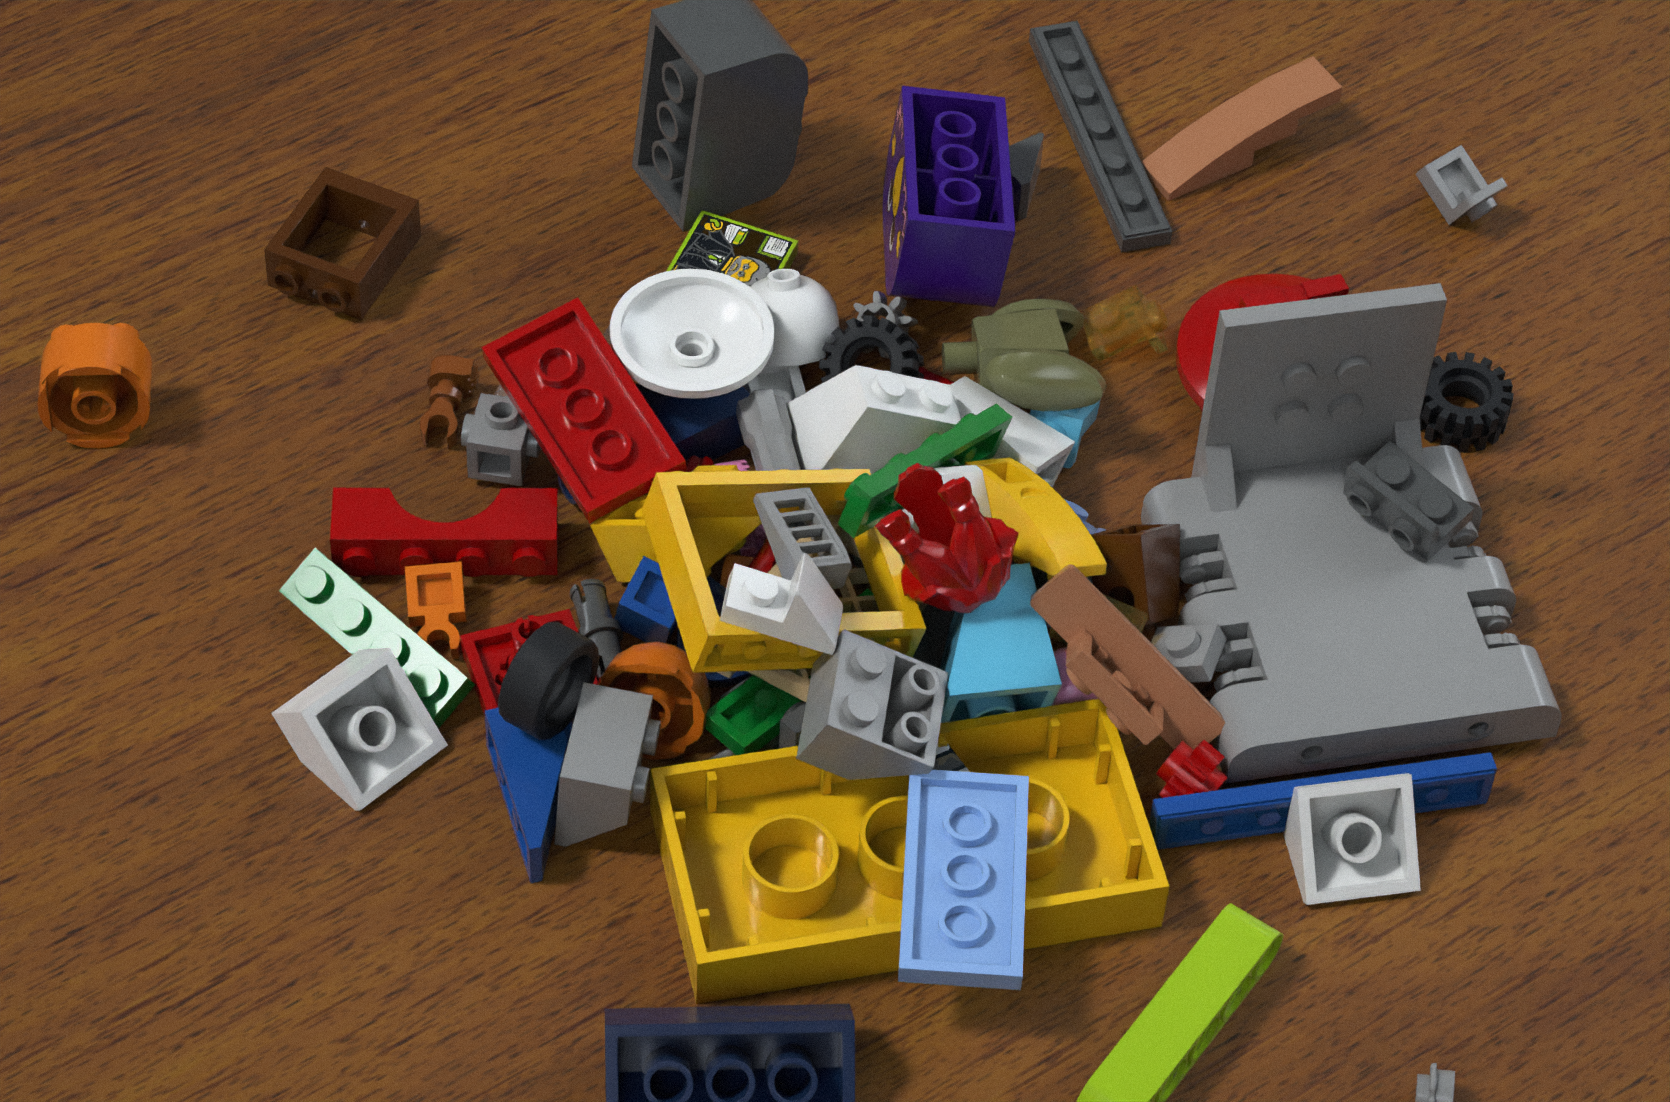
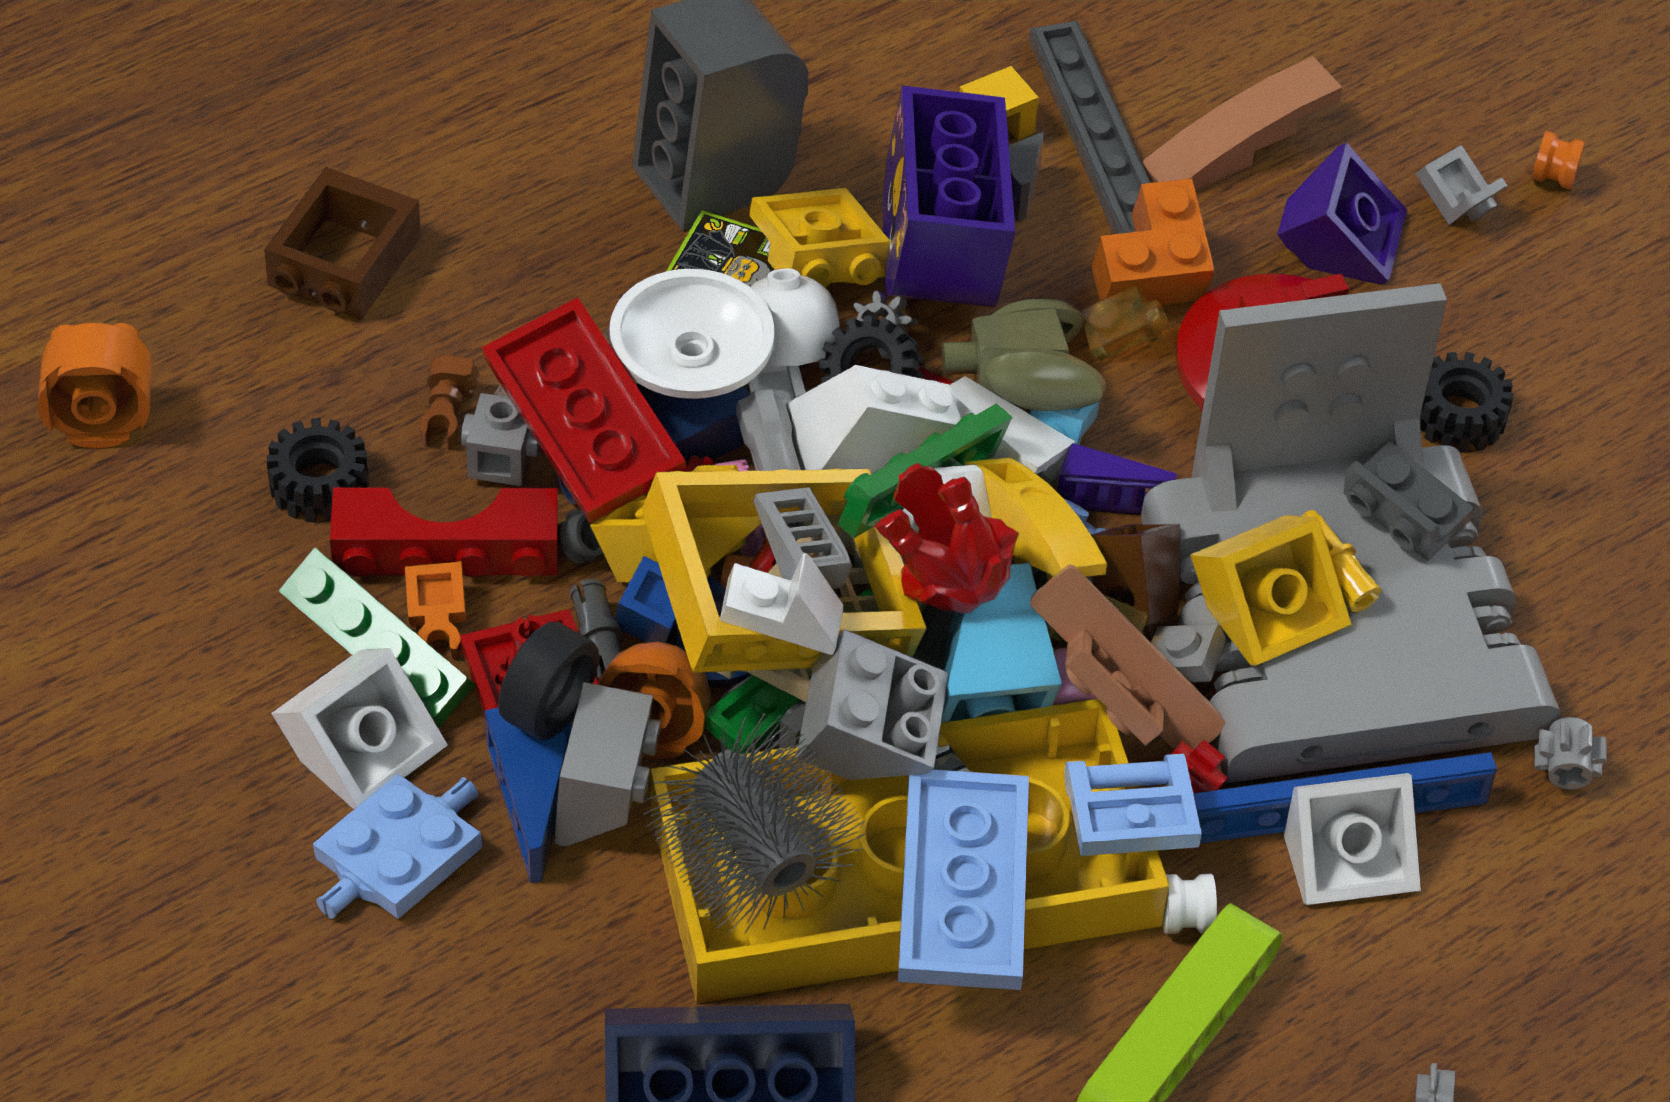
none -> black tyre [267,418,369,523]
none -> light blue plate [313,774,483,919]
none -> dark grey plate [558,509,603,564]
none -> dark grey piece [643,713,866,934]
none -> yellow plate [749,188,890,288]
none -> yellow panel [959,66,1039,140]
none -> dark purple slope [1057,443,1177,515]
none -> light blue plate [1064,754,1202,856]
none -> orange brick [1092,178,1215,312]
none -> white wheel [1162,874,1217,934]
none -> yellow slope [1190,515,1352,666]
none -> dark purple slope [1277,143,1407,285]
none -> yellow axle [1302,510,1382,613]
none -> orange wheel [1531,131,1585,190]
none -> light grey gear [1534,717,1607,790]

